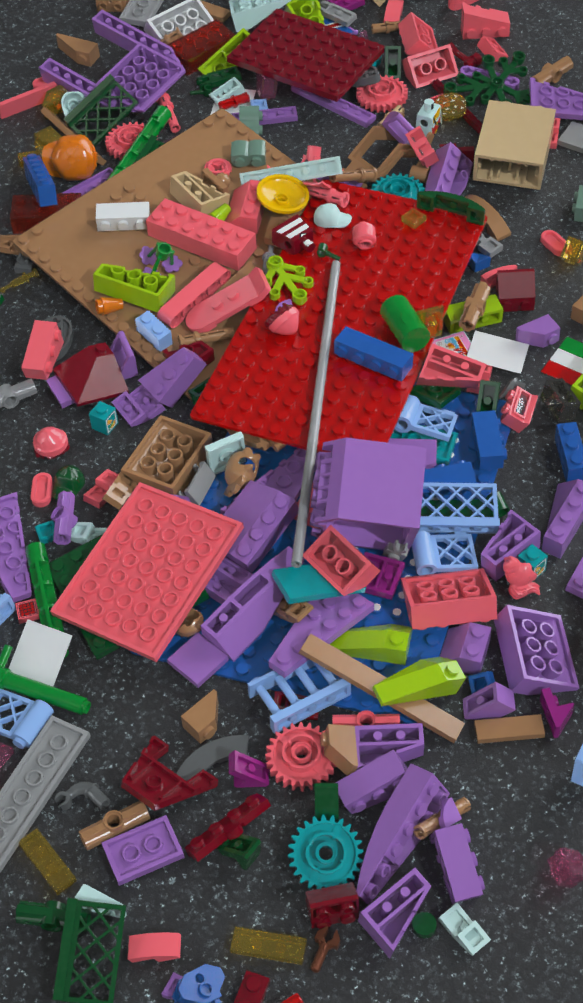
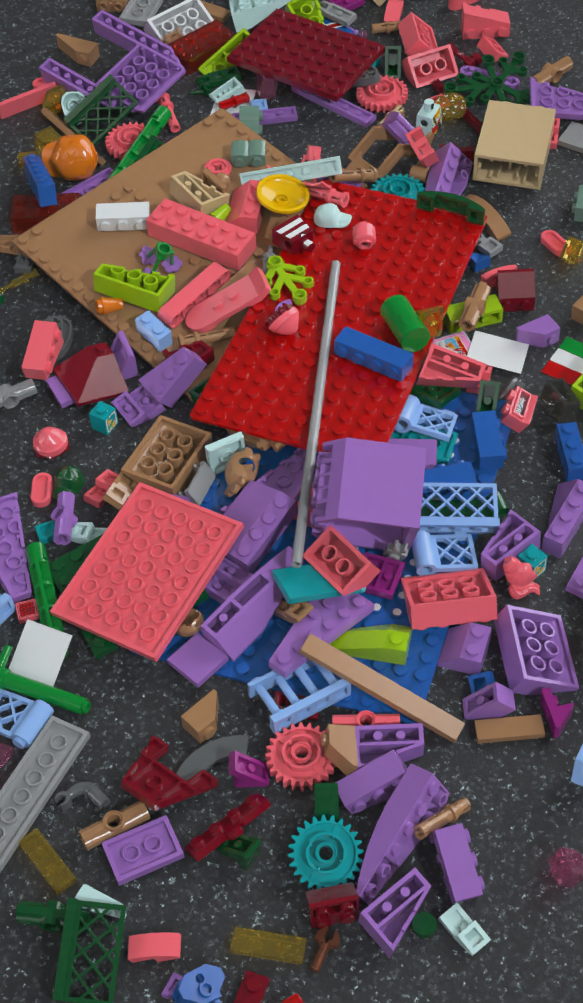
dark green hand [317,243,341,261] -> none
lime wedge [372,657,466,706] -> none
clear yellow tile [401,208,426,229] -> none
medium lavender tile [439,797,462,828] -> none

